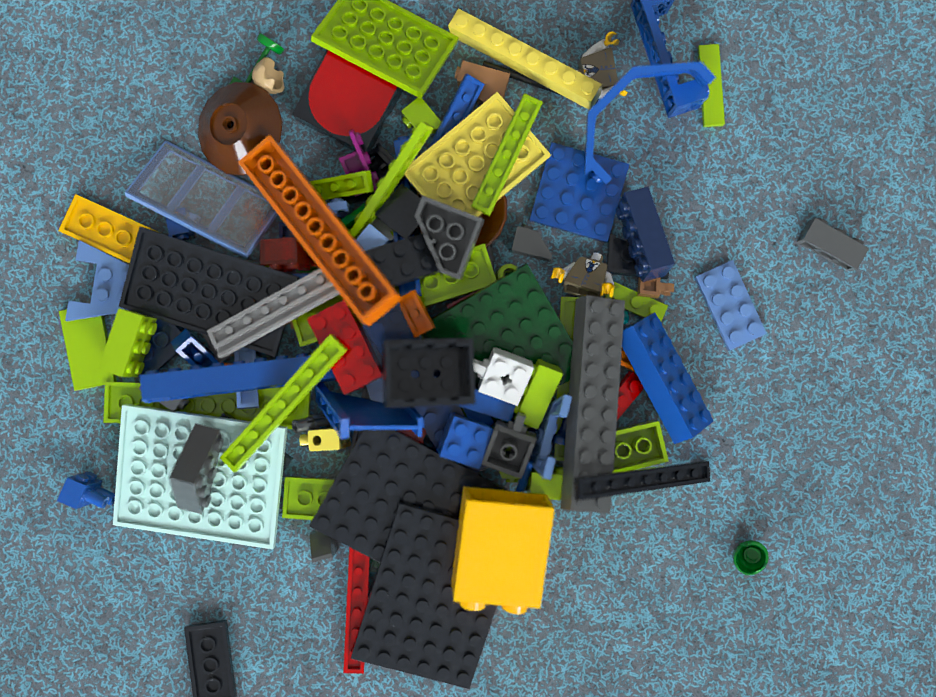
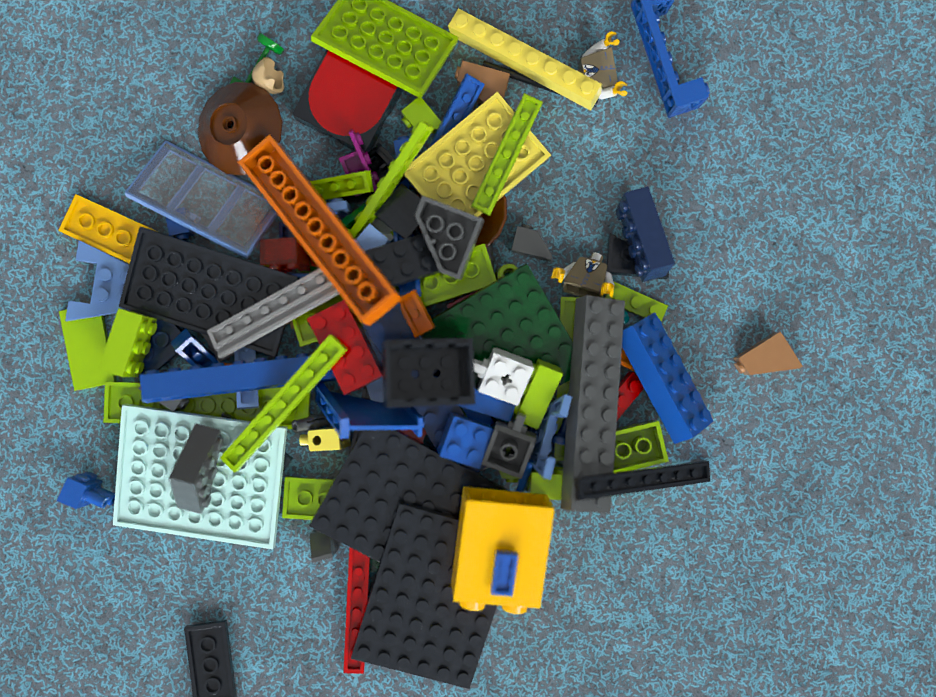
blue plate [529,142,629,243] -> none
blue panel [584,61,716,184] -> none
medium nougat plate [637,277,674,298] -> none
medium blue plate [694,260,767,351] -> none
lime tile [697,44,725,127] -> none
green hair [732,540,769,575] -> none
dark grey brick [797,218,869,272] -> none
none -> blue plate [490,550,519,597]
none -> medium nougat slope [734,331,803,375]

